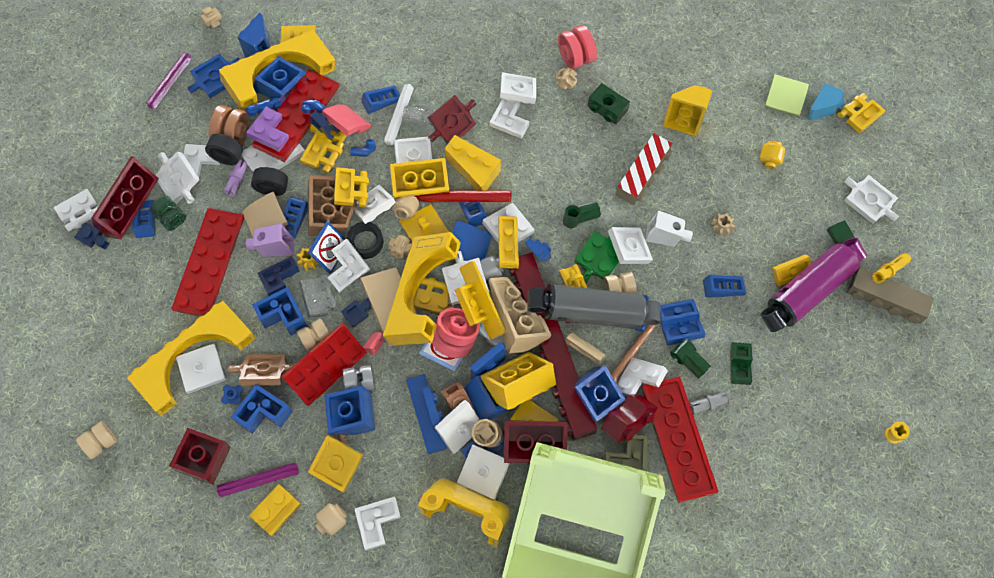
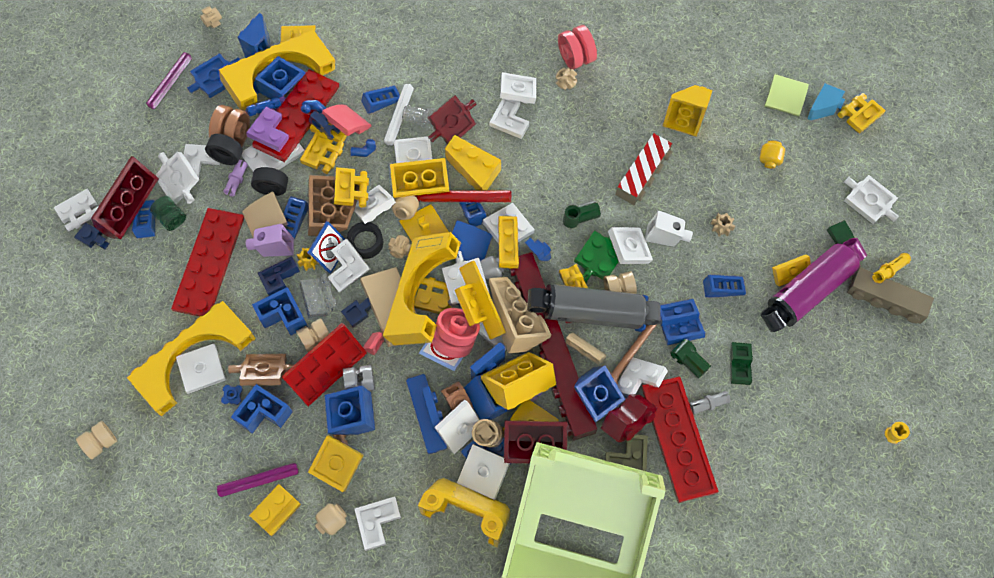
dark red brick [169,428,231,485] -> none
dark green brick [588,83,630,124] -> none

